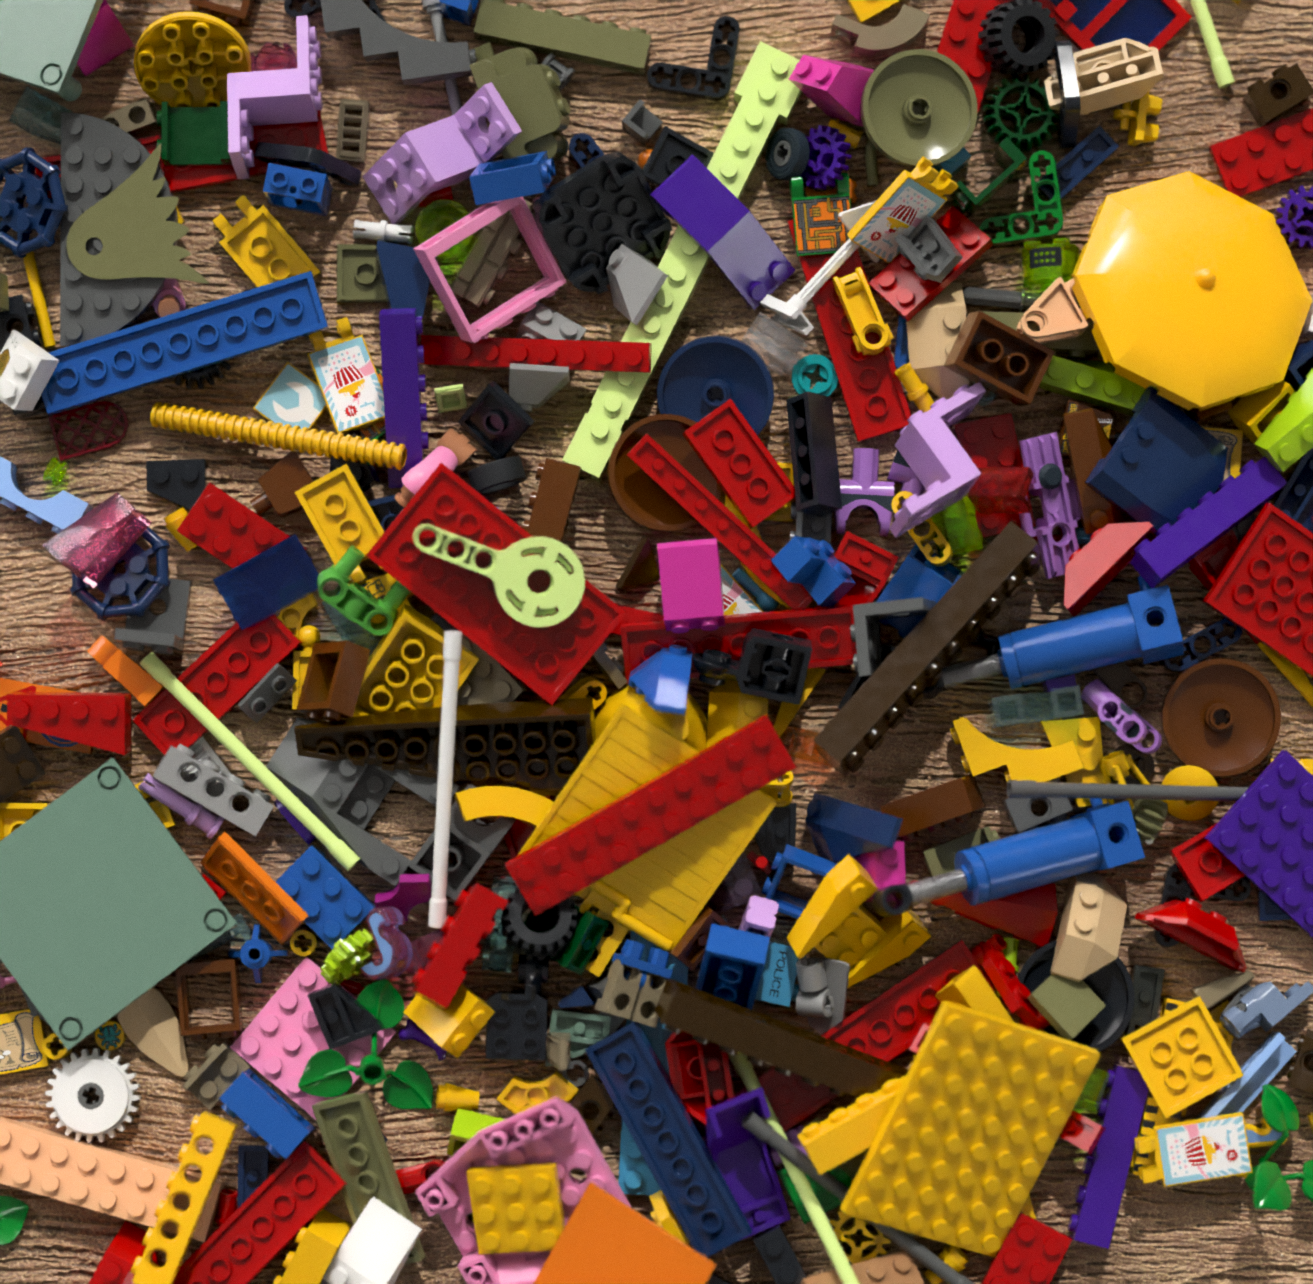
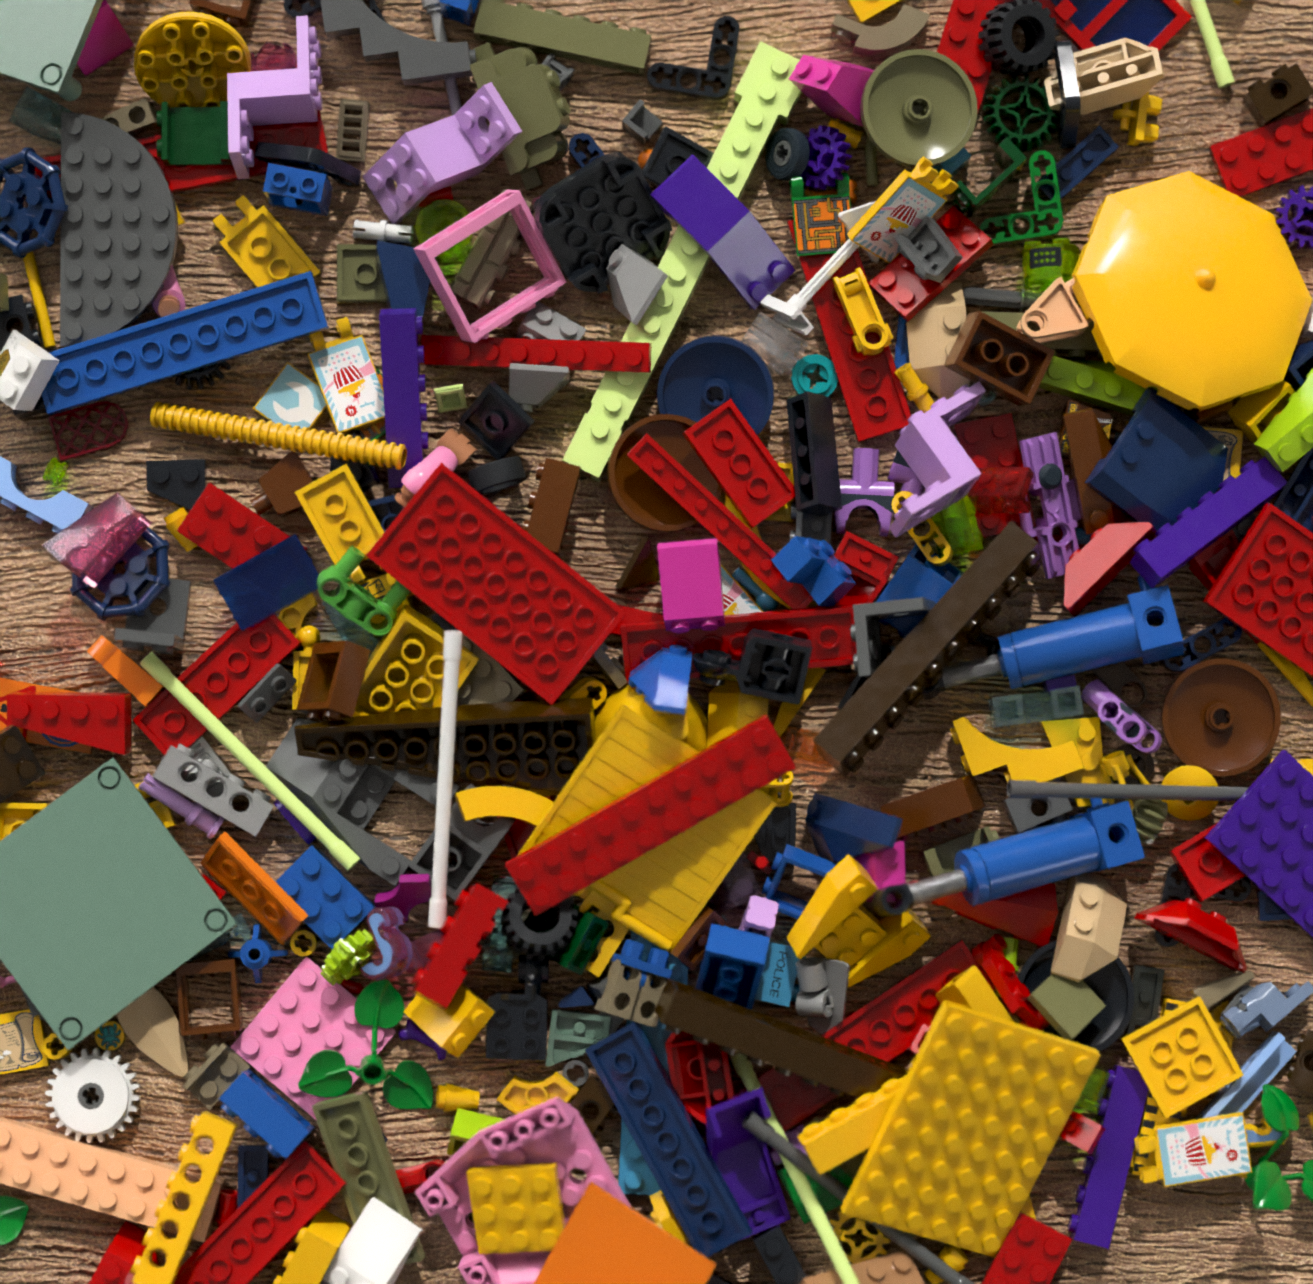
olive piece [66,144,209,284] -> none
black wing [307,982,384,1050] -> none
yellowish green beam [413,524,585,627] -> none
blue window [469,151,556,205] -> none
dark tan slope [546,1032,571,1070] -> none

